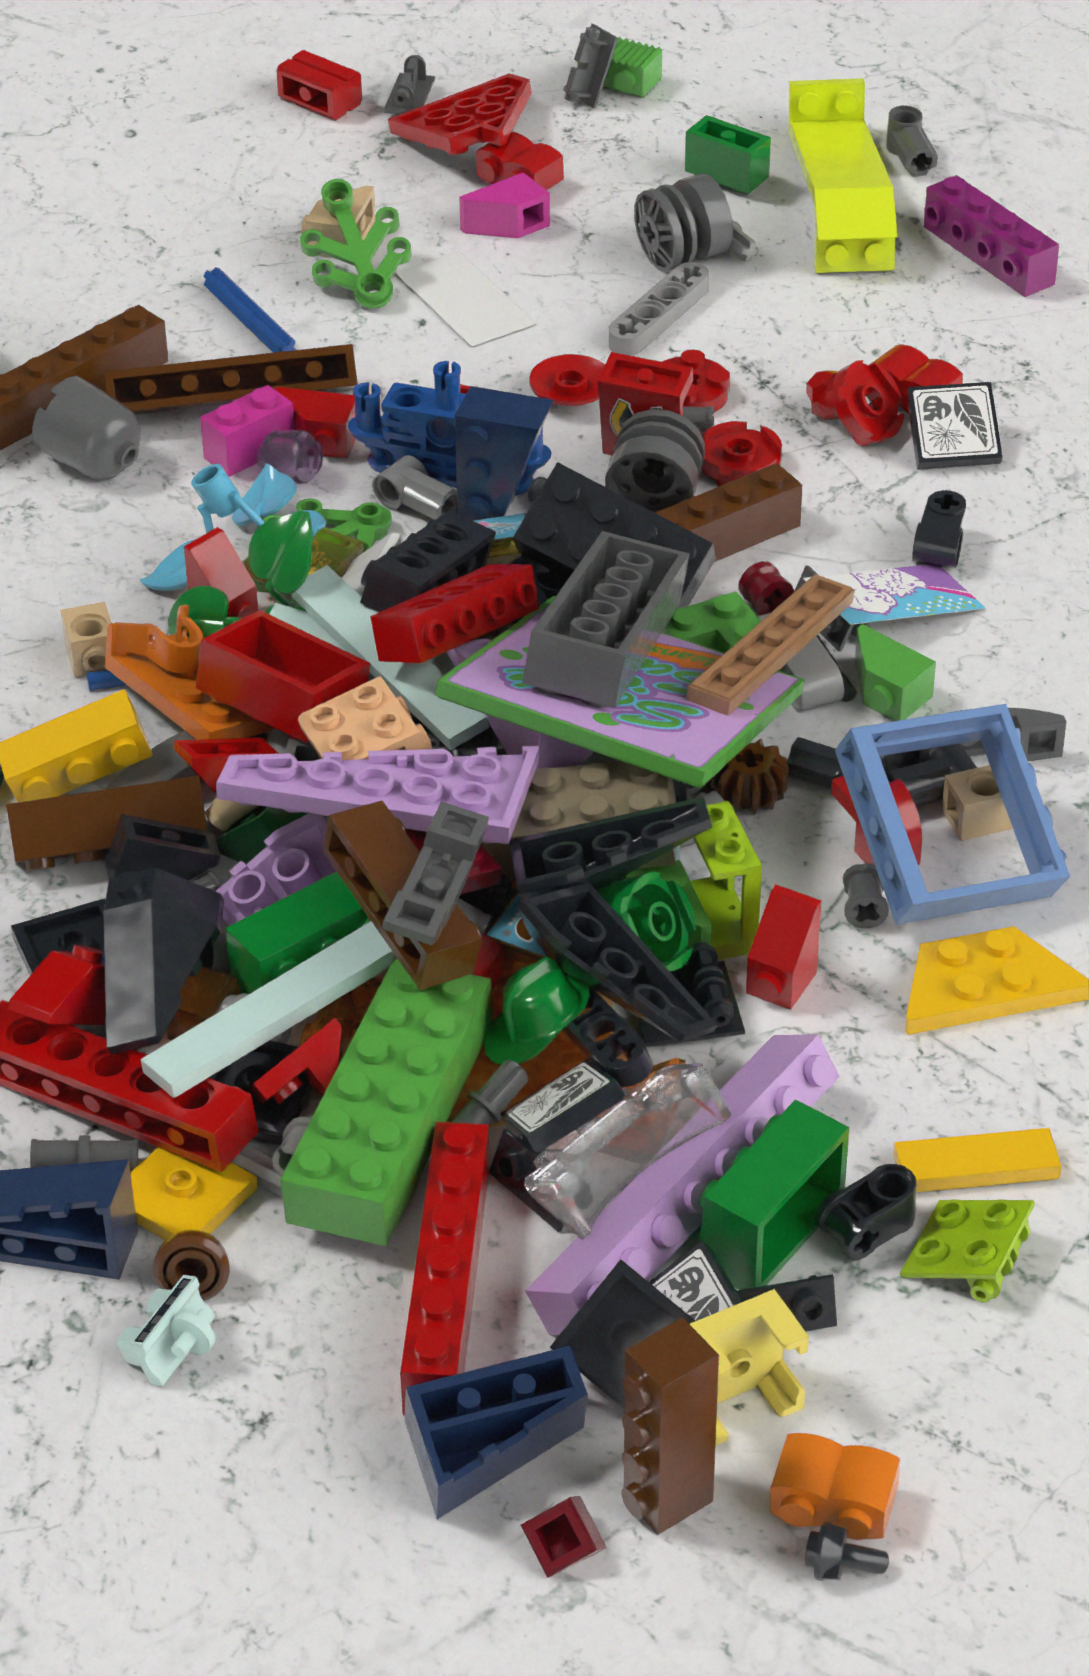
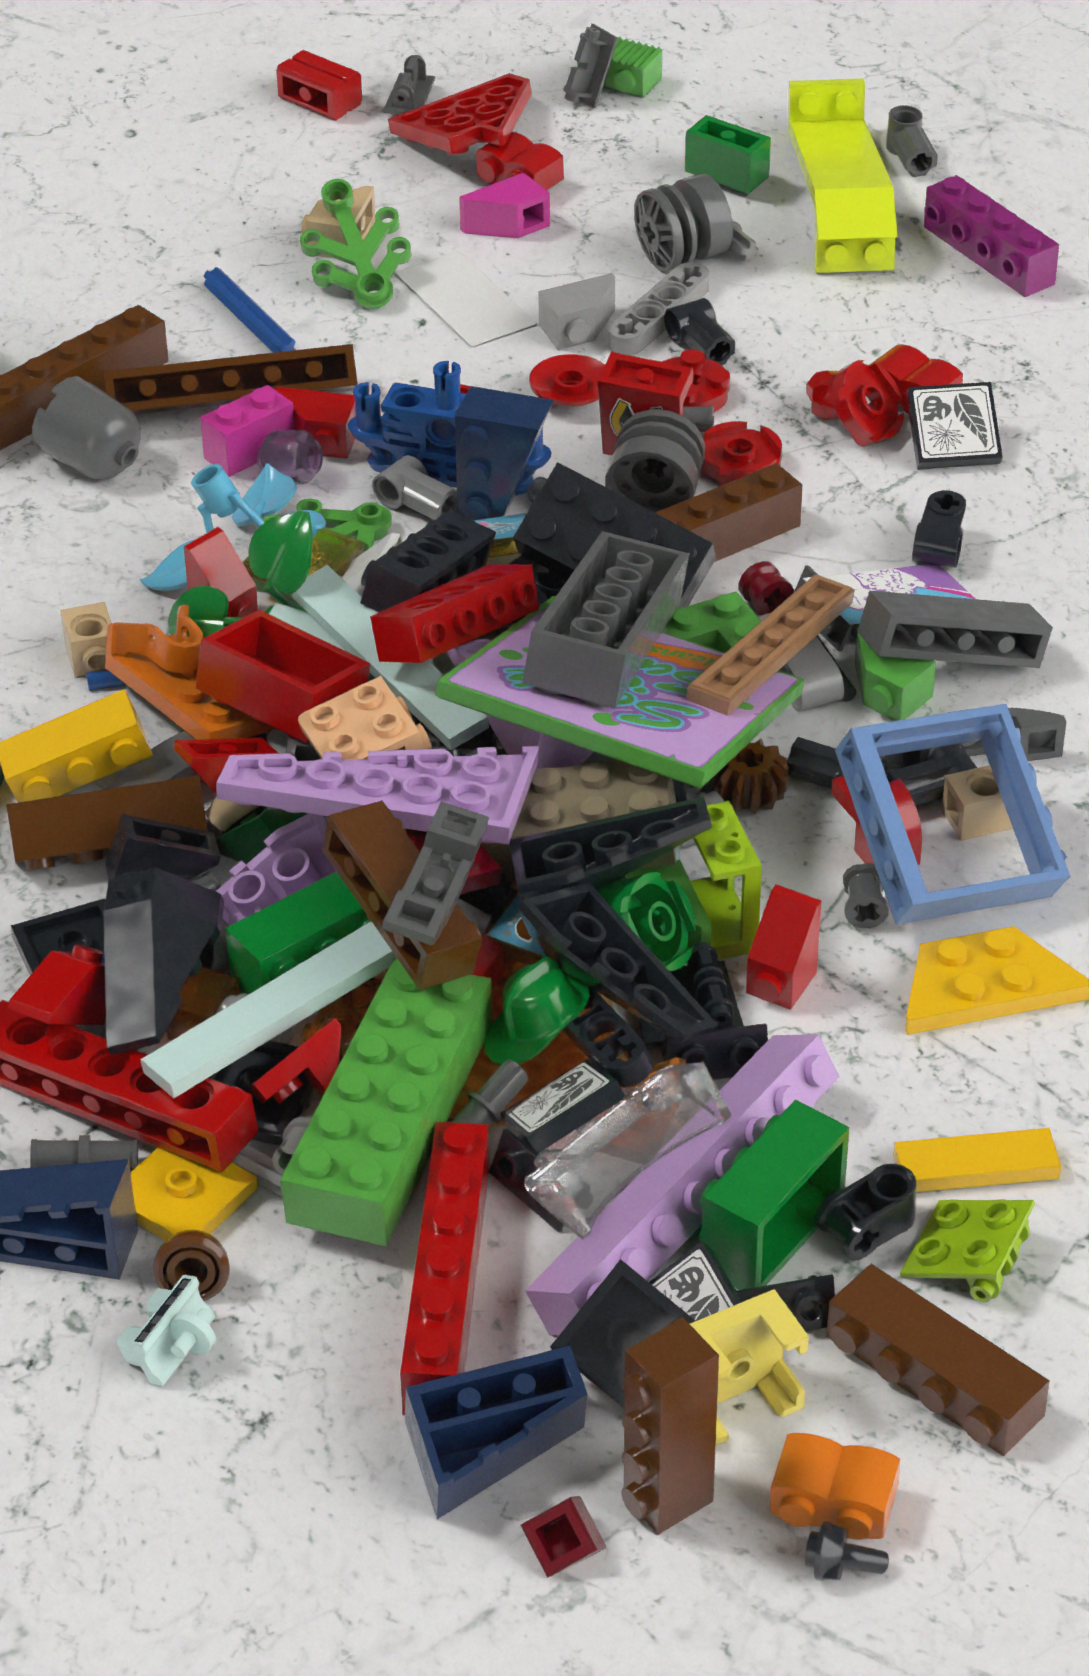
none -> light grey slope [538,273,615,350]
none -> black hinge [661,1023,768,1086]
none -> black piece [664,298,735,366]
none -> reddish brown brick [827,1263,1050,1456]
none -> dark grey brick [857,590,1053,668]

